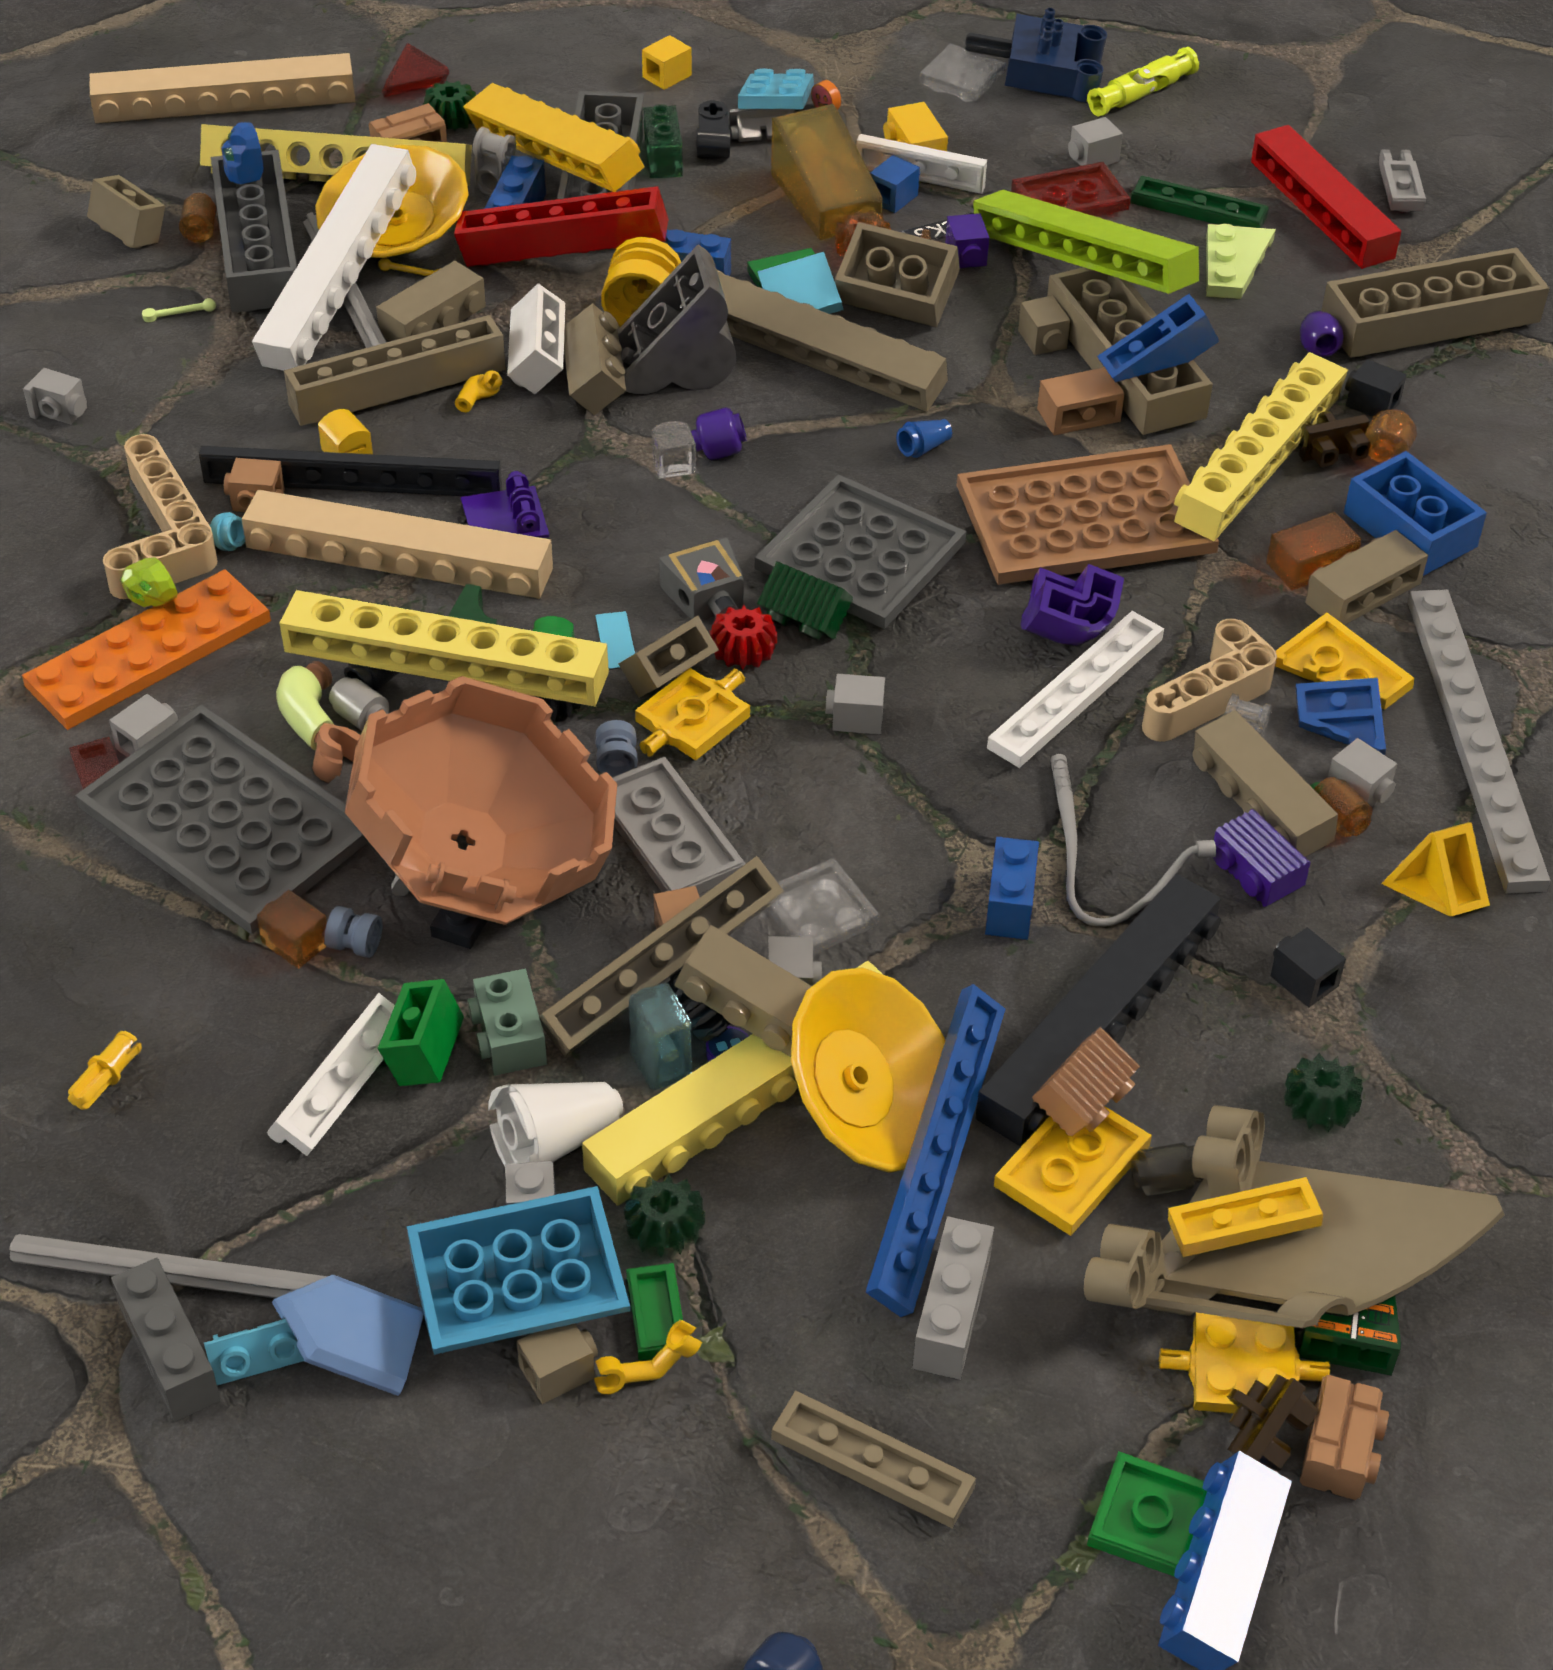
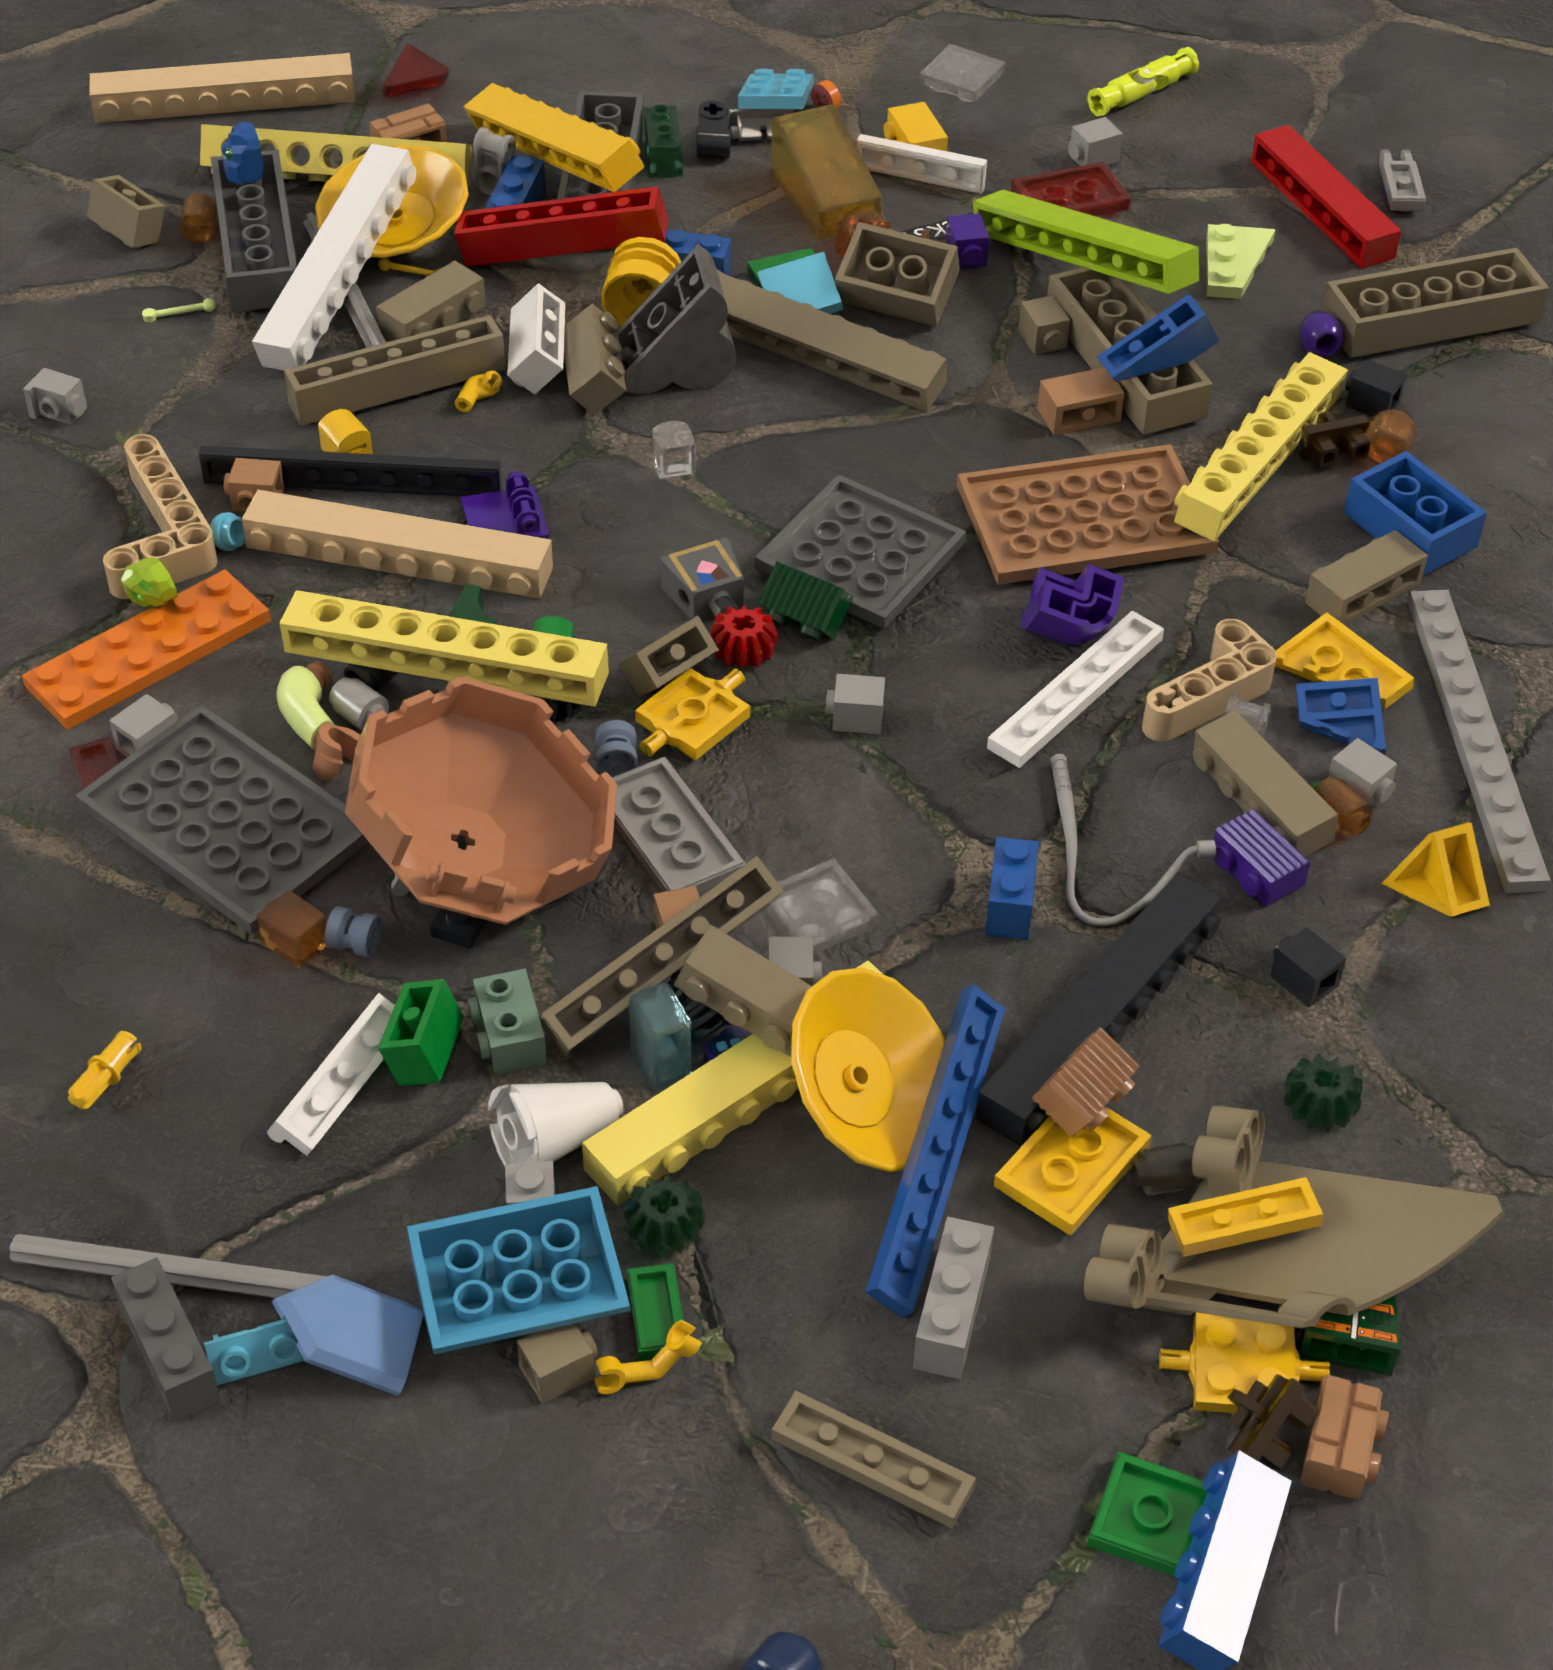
dark green gear [423,80,476,131] -> none
medium azure sticker [595,611,635,669] -> none
yellow brick [642,35,692,90] -> none
dark purple head [690,407,747,461] -> none
blue brick [868,155,920,213] -> none
blue cone [896,419,952,458] -> none
dark blue piece [965,7,1107,103] -> none
dark green tile [1130,176,1269,228] -> none
clear orange brick [1266,512,1362,591] -> none

